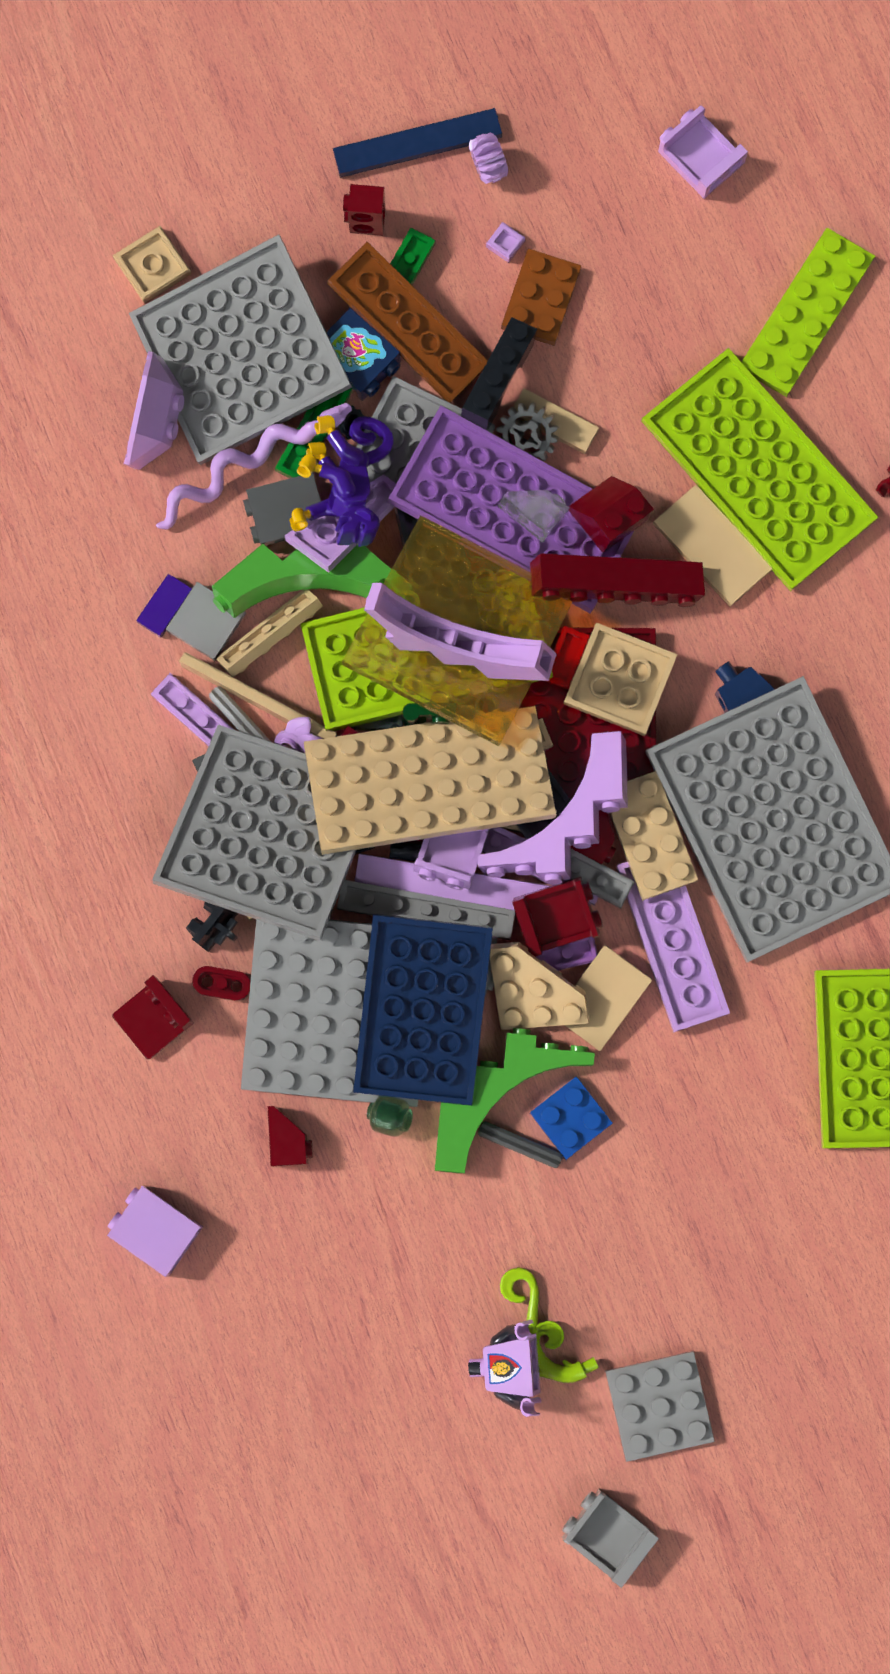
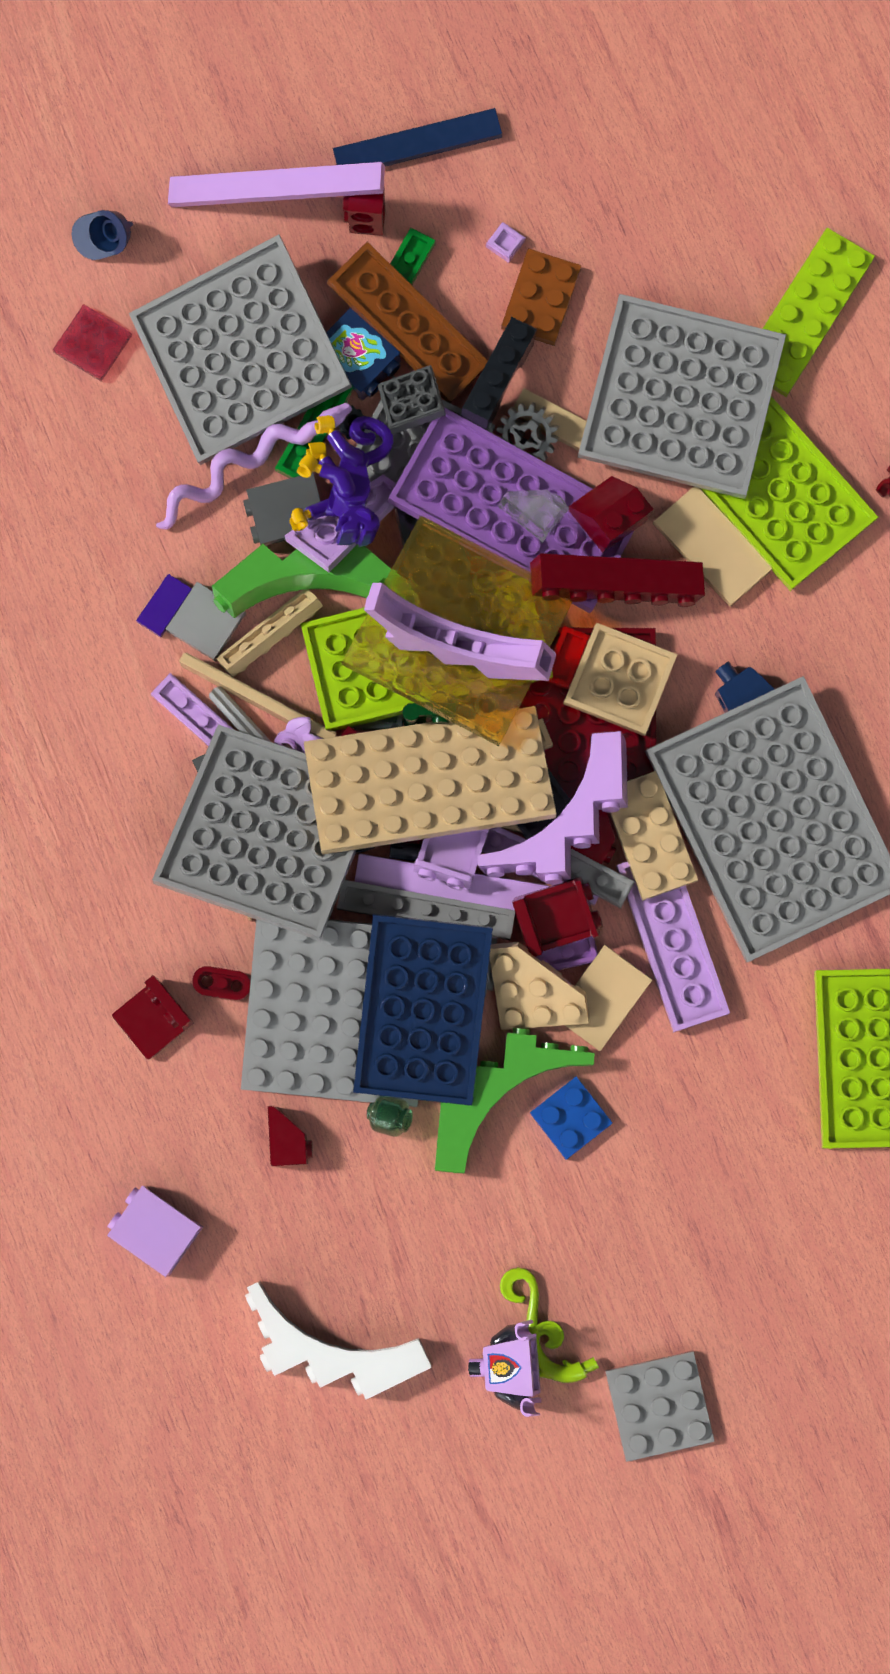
tan tile [113,226,191,304] -> none
lavender wedge [124,351,184,470] -> none
black hips [186,902,238,952] -> none
lavender gear [469,132,508,184] -> none
dark grey axle [478,1121,563,1168] -> none
light grey panel [562,1489,659,1588] -> none
lavender panel [658,105,748,199] -> none
none -> clear pink tile [53,304,132,382]
none -> dark blue piece [71,210,134,260]
none -> lavender tile [168,162,385,207]
none -> white arch [245,1281,432,1399]
none -> dark grey tile [377,365,446,435]
none -> light grey plate [578,294,786,499]

